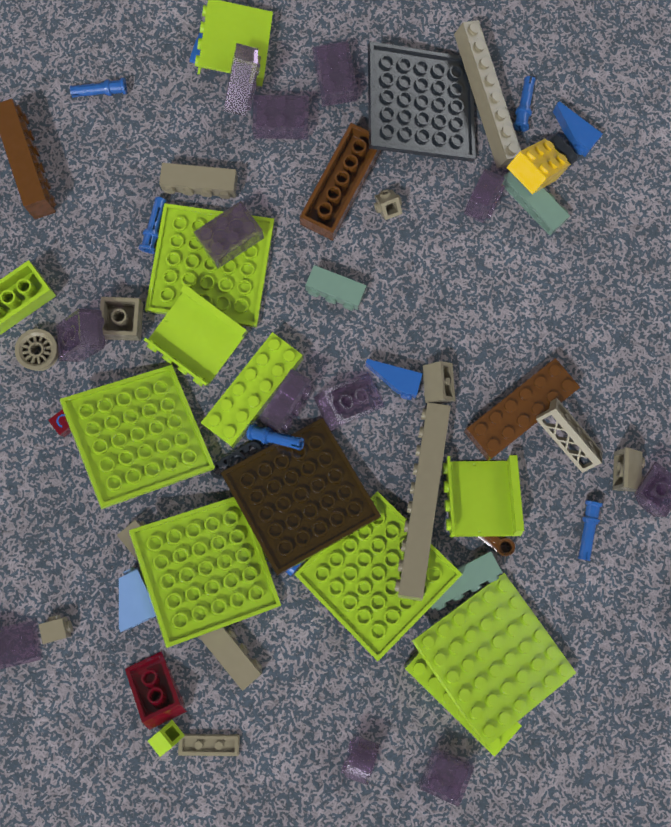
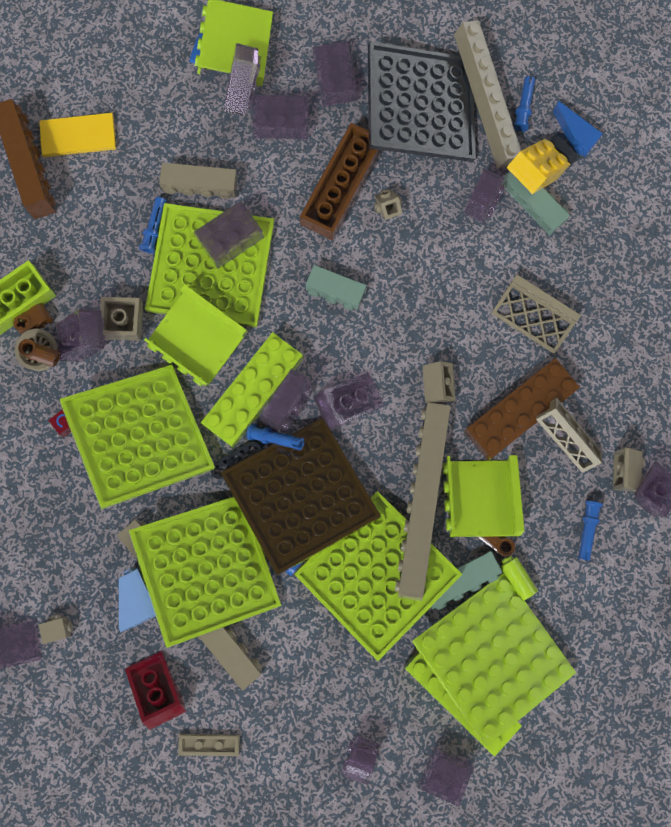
blue pin [70,77,127,98] -> none
lime brick [148,720,185,757] -> none
blue slope [365,359,423,400] -> none
none -> reddish brown piece [13,303,53,335]
none -> reddish brown piece [18,339,60,368]
none -> yellow tile [39,113,116,157]
none -> dark tan fence [491,275,581,354]
none -> lime brick [500,555,538,601]

